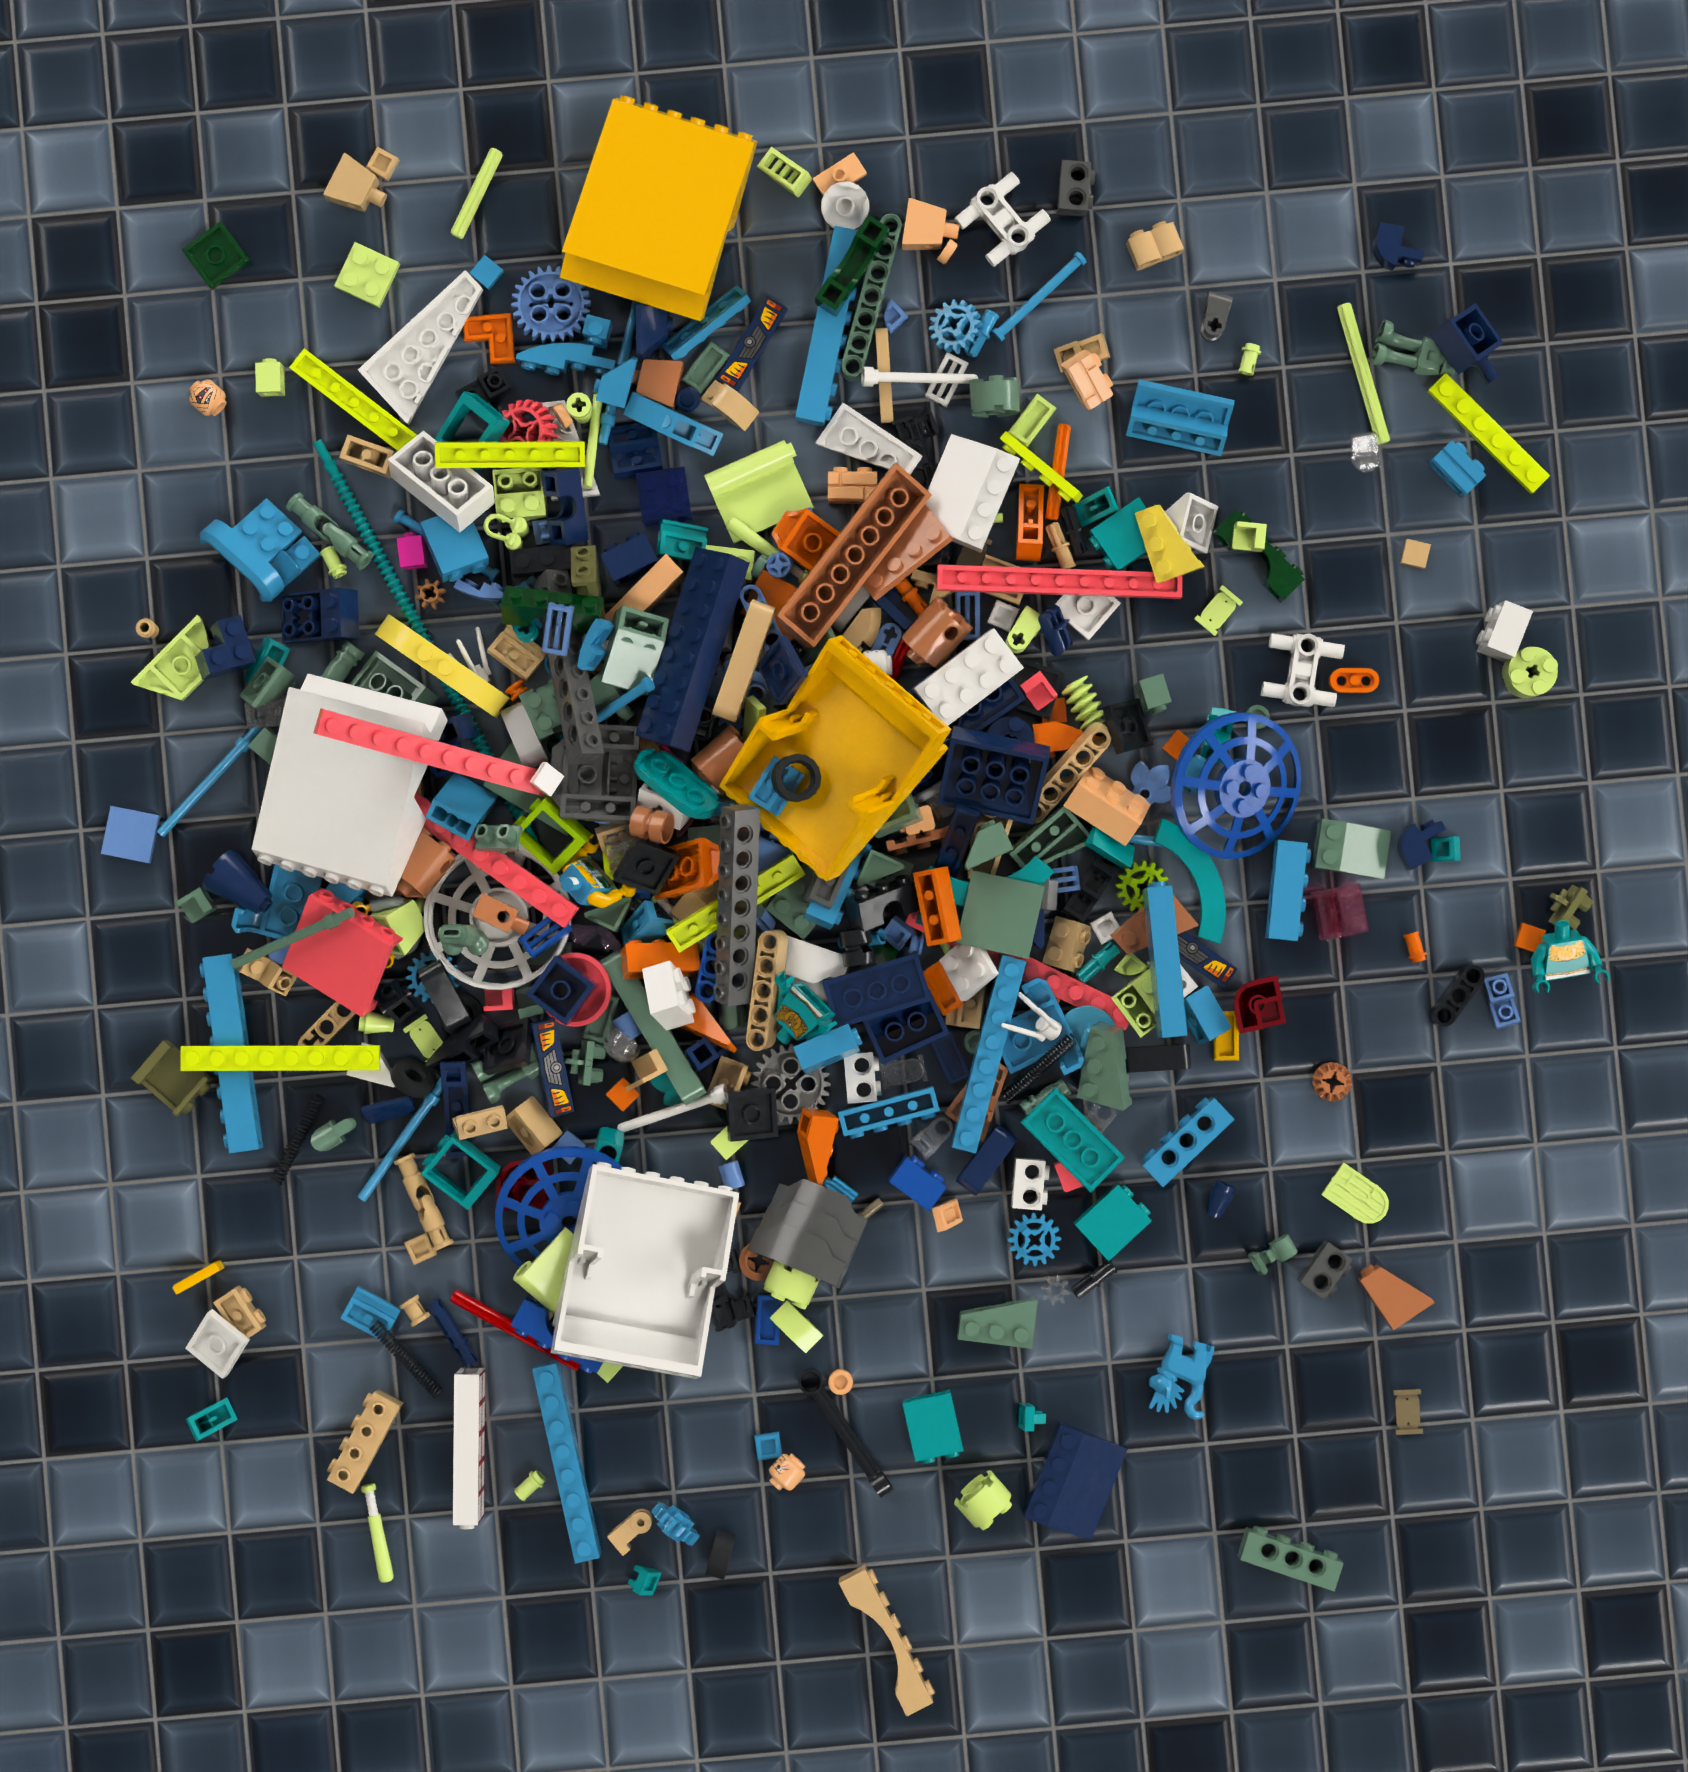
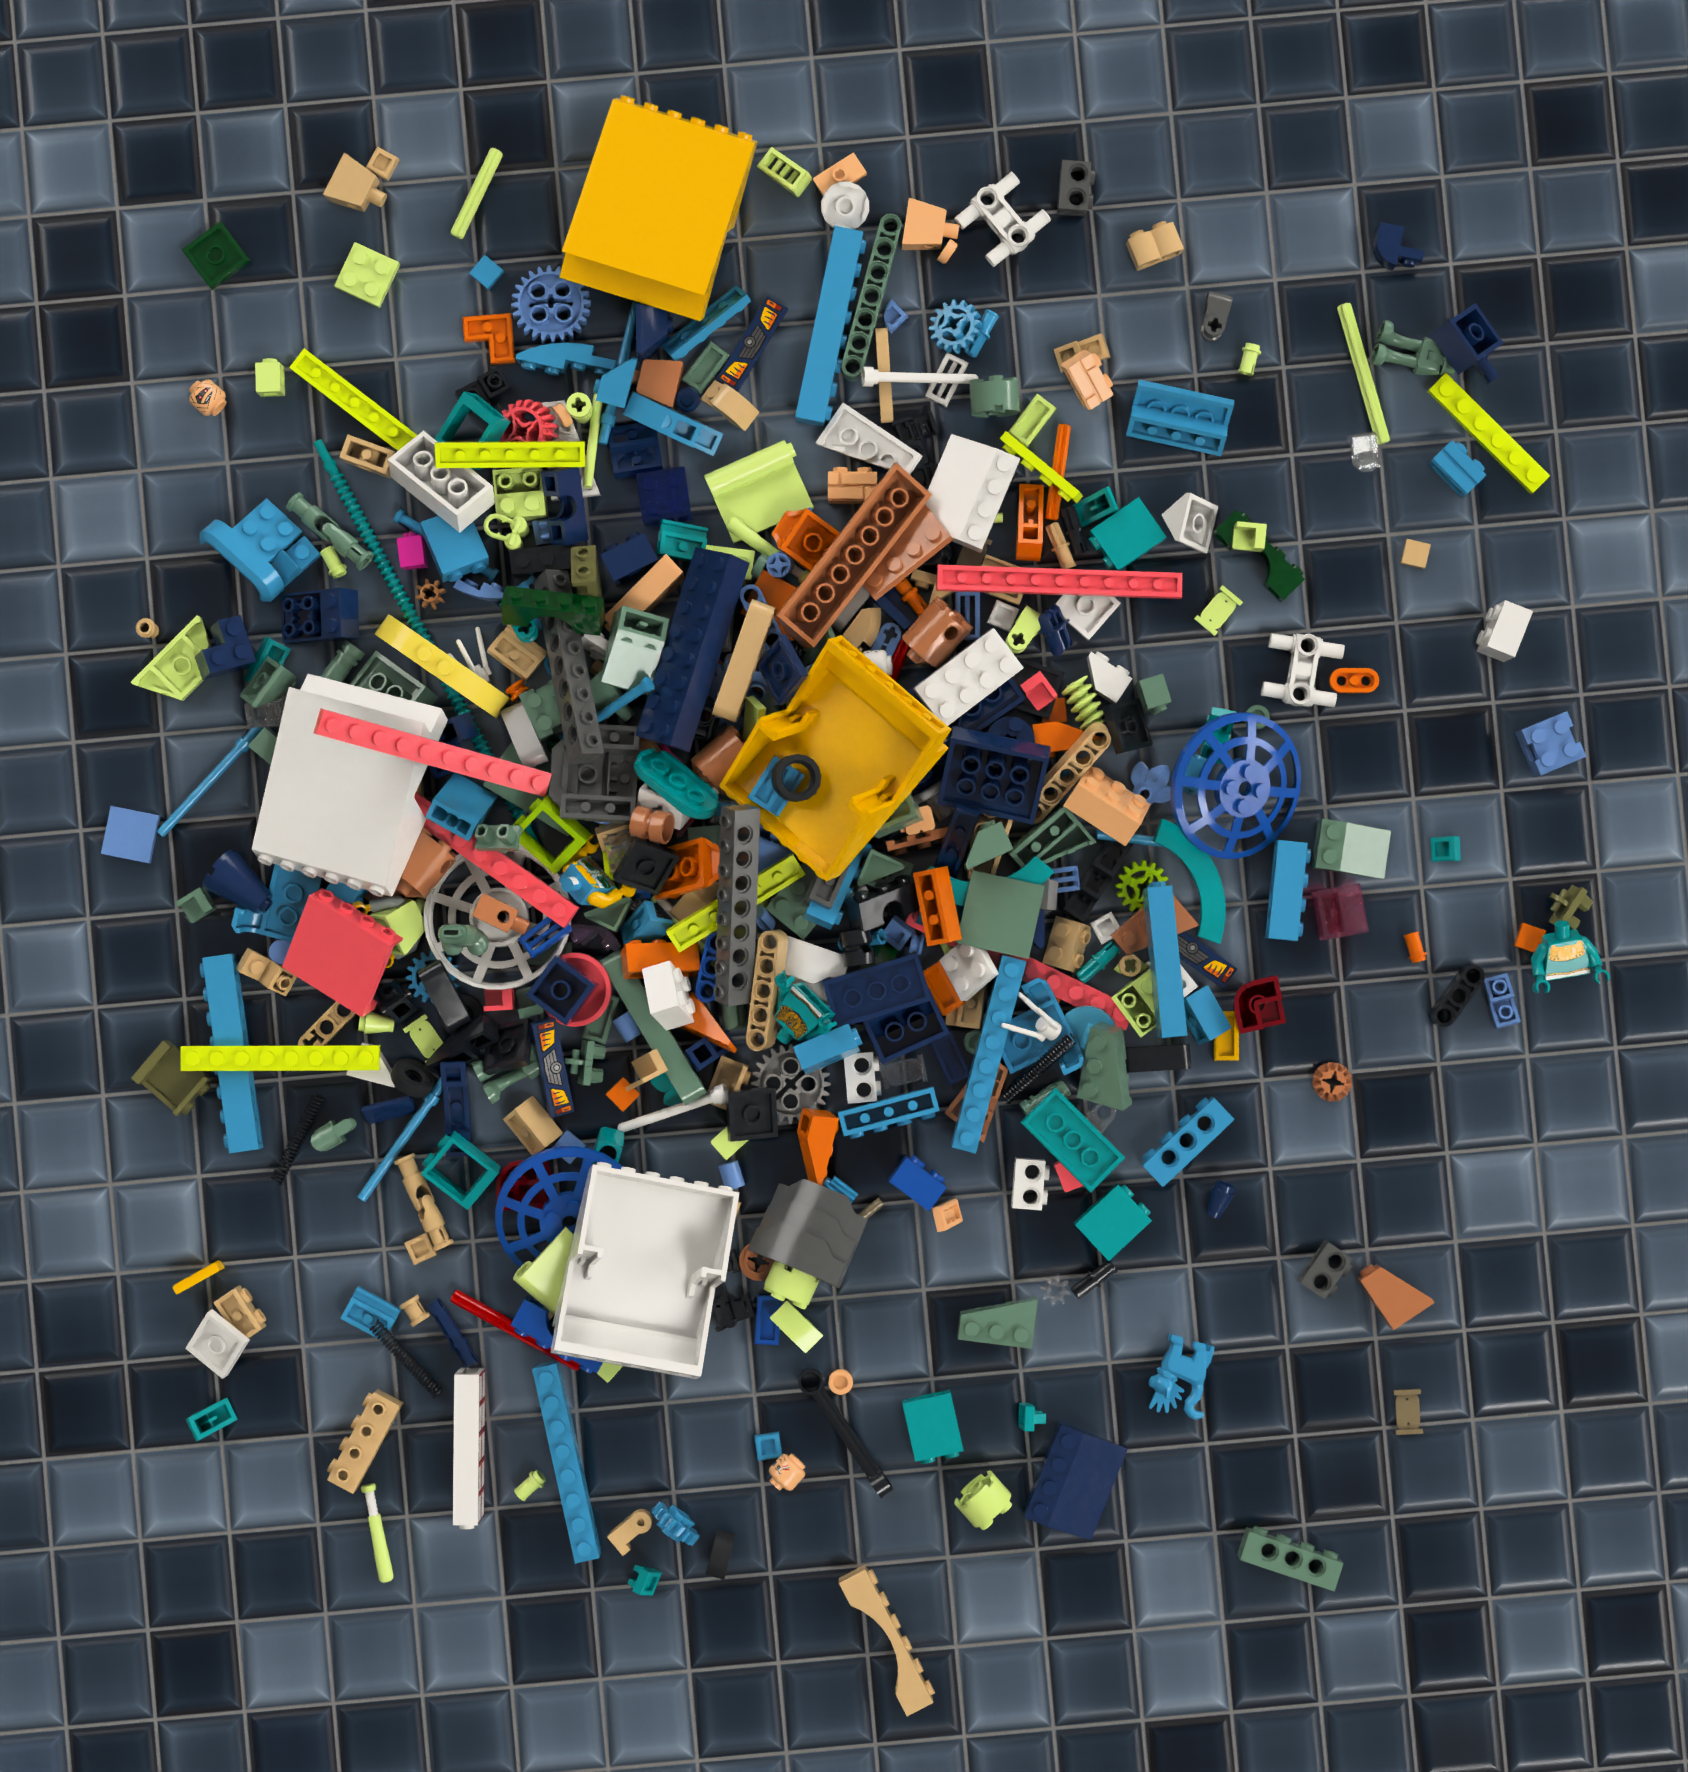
sand green bar [231,908,355,969] -> none
white wing [358,270,483,425] -> none
tan bracket [452,1105,508,1140] -> none
white tile [530,762,564,797] -> none
medium blue tile [542,602,574,656] -> none
dark azure slope [577,618,616,671] -> none
dark azure brick [582,314,613,350] -> none
clear hair [604,1027,640,1063] -> none
dark green arch [815,214,889,317] -> none
clear piece [908,1115,953,1161] -> none
dark blue beam [956,1124,1018,1196] -> none
dark azure bar [991,251,1087,342] -> none
dark azure gear [1007,1212,1061,1266] -> none
teal slope [1084,826,1135,869] -> none
light yellow wing [1135,505,1204,583] -> none
orange tile [1162,729,1189,761] -> none
sand green leg [1248,1234,1298,1275] -> none
yellowish green window [1321,1162,1389,1223] -> none
dark blue brick [1397,819,1446,870] -> none
yellowish green brick [1502,647,1558,698] -> none
none -> white slope [1087,651,1133,704]
none -> tan bush [1118,955,1142,977]
none -> medium blue piece [1515,711,1586,777]

